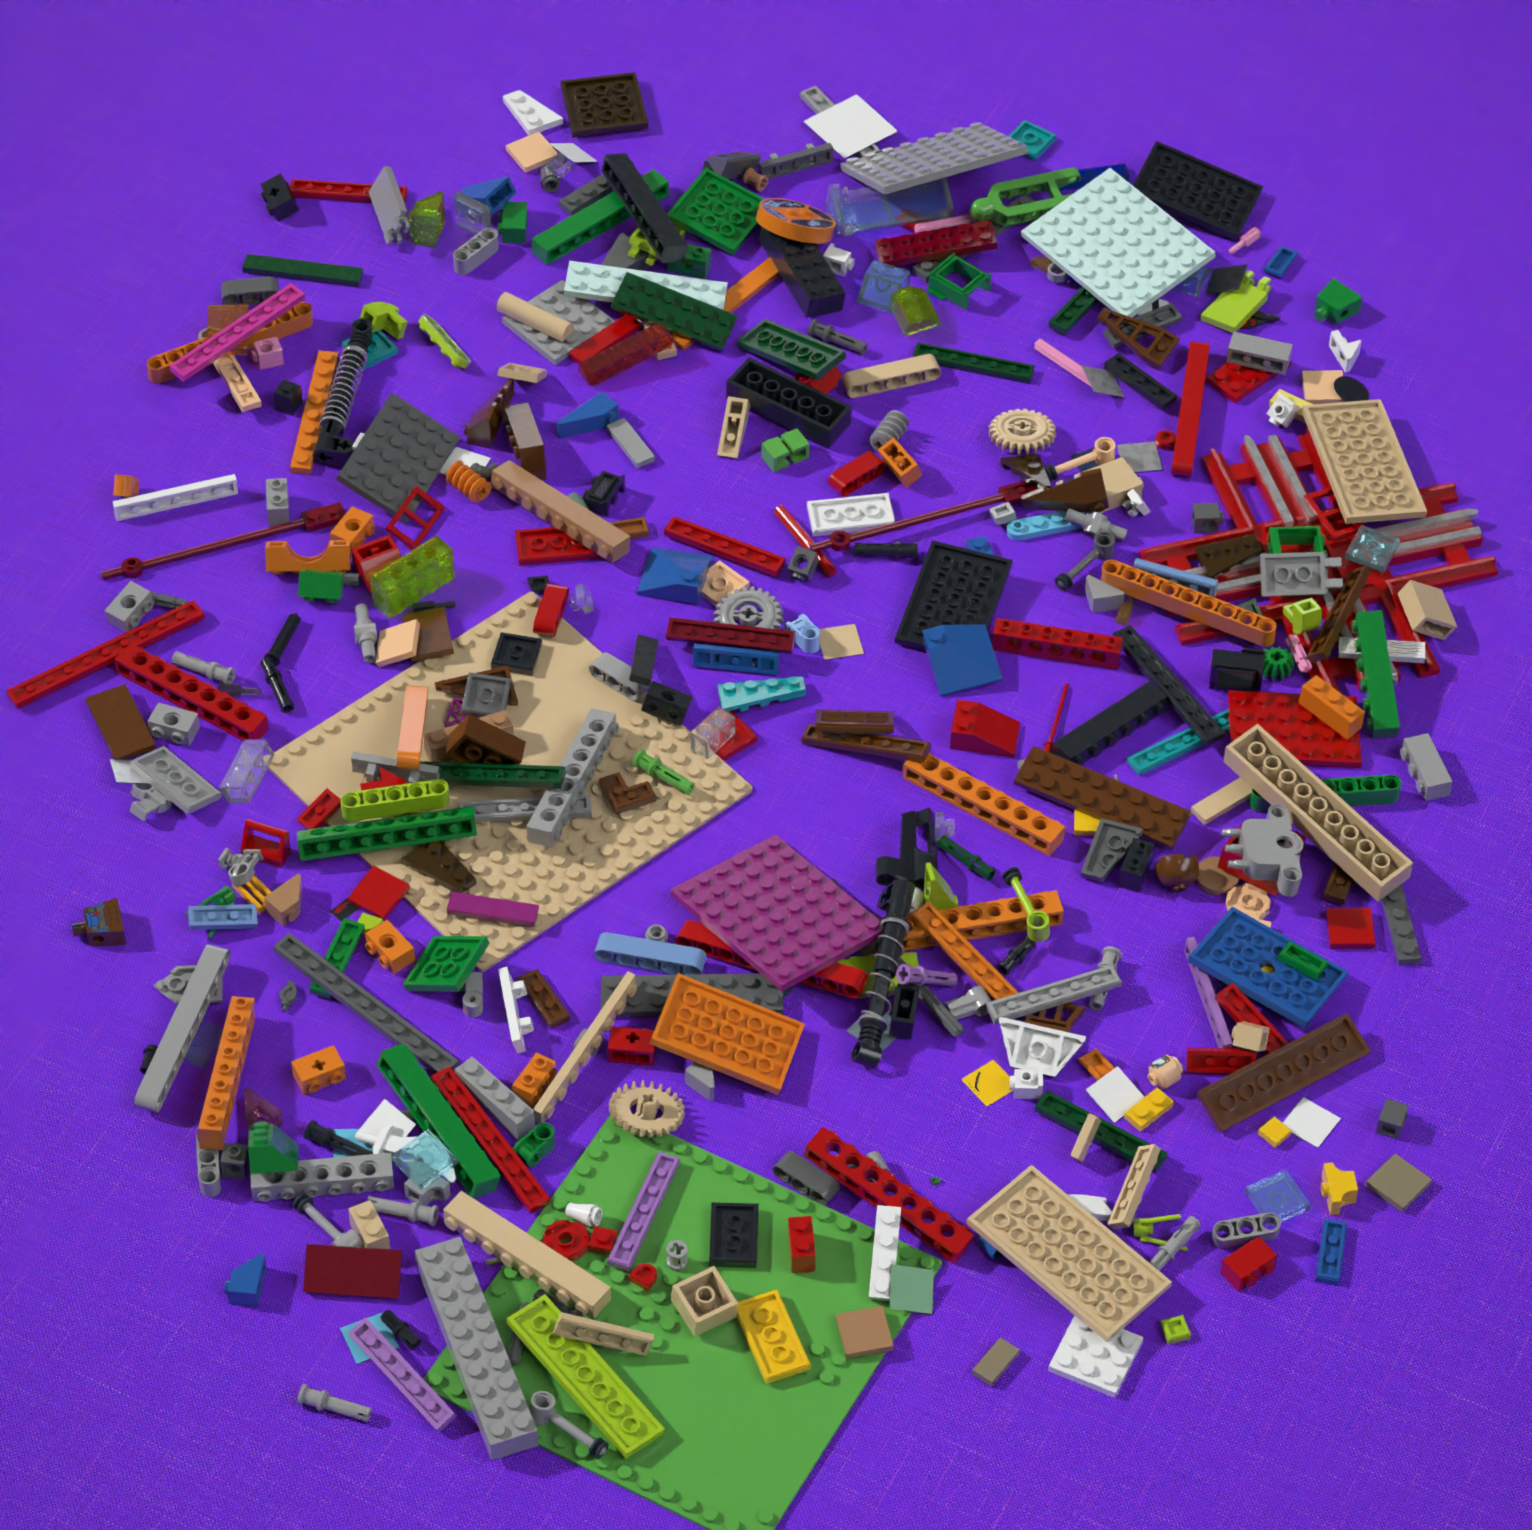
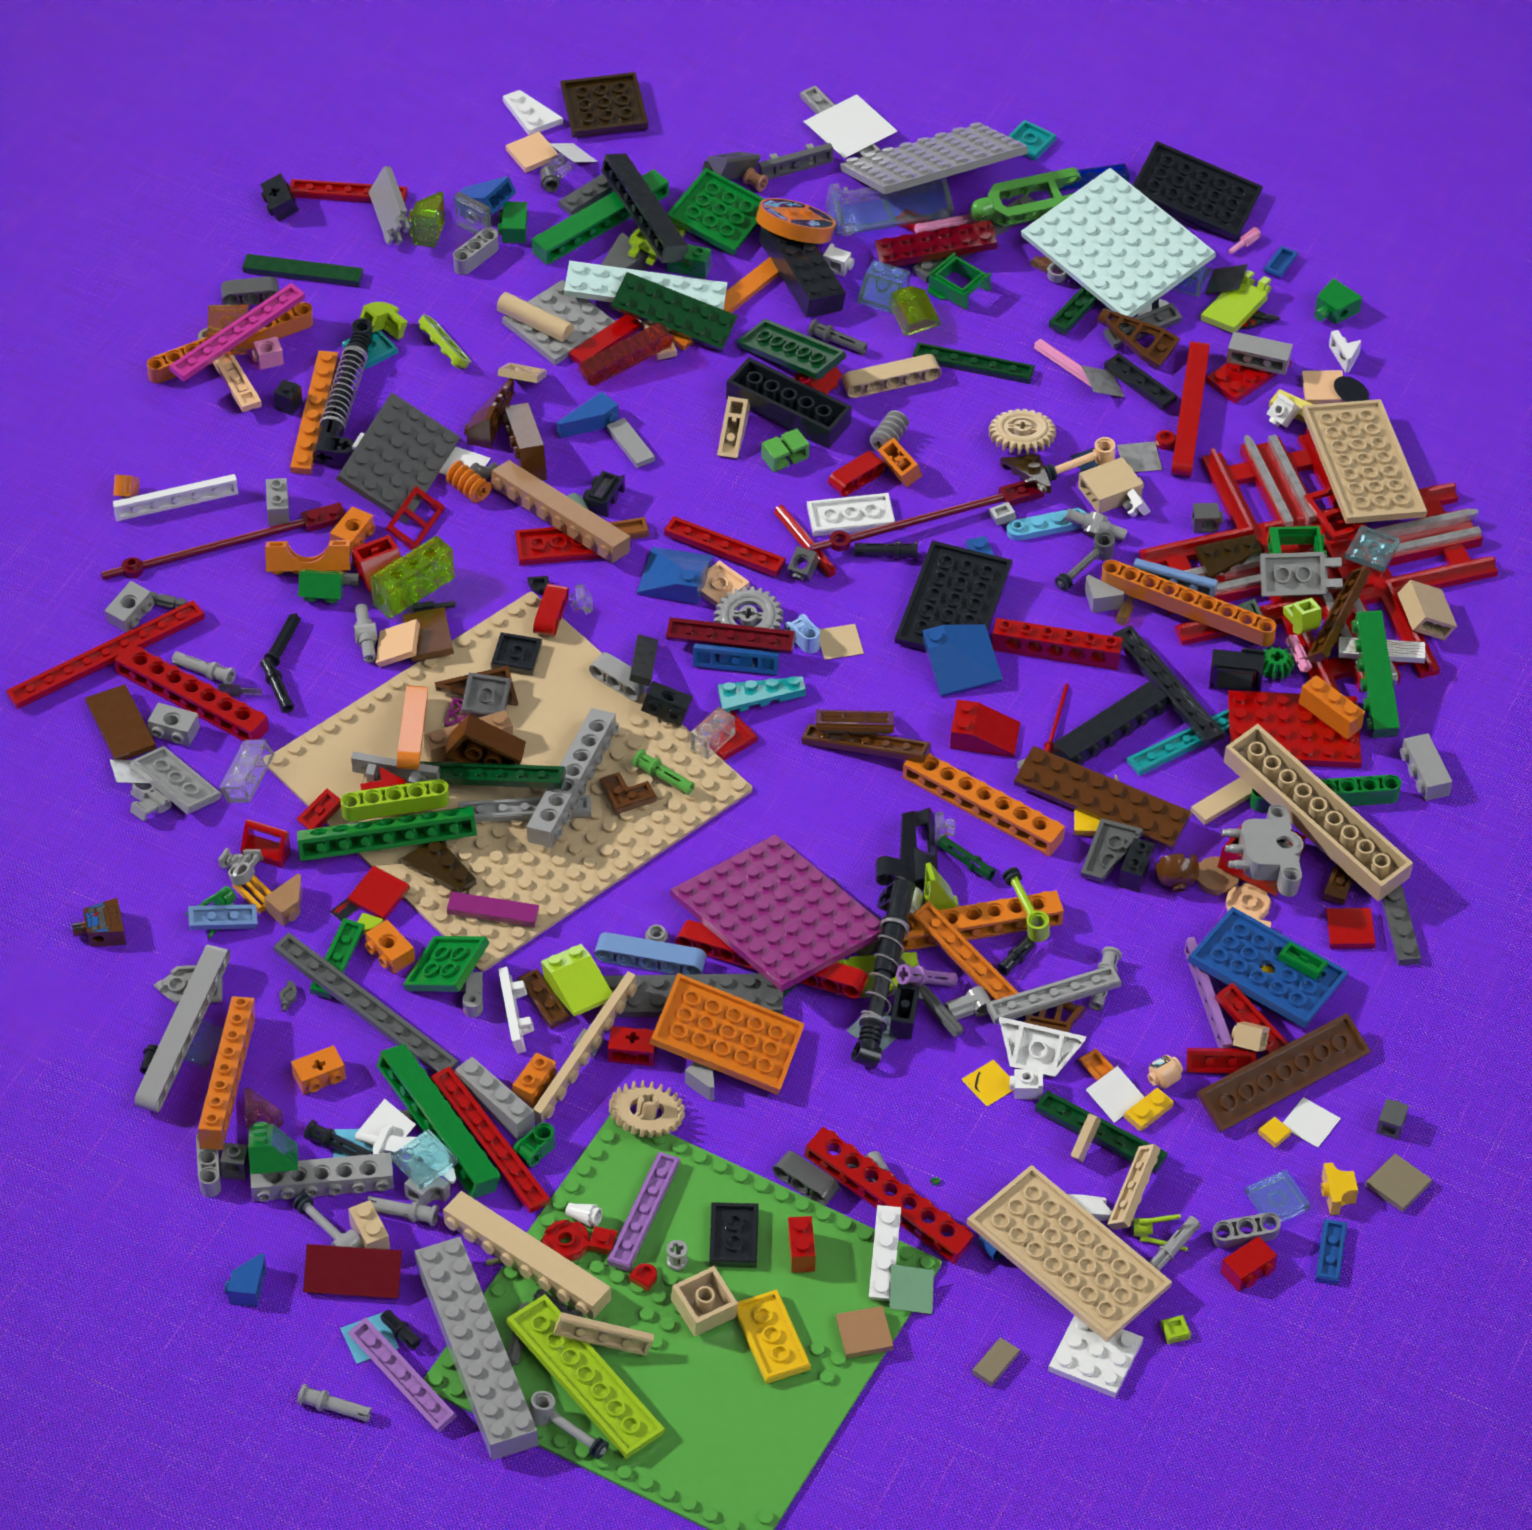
reddish brown wedge [1021,468,1109,513] -> none
none -> lime slope [541,944,612,1017]

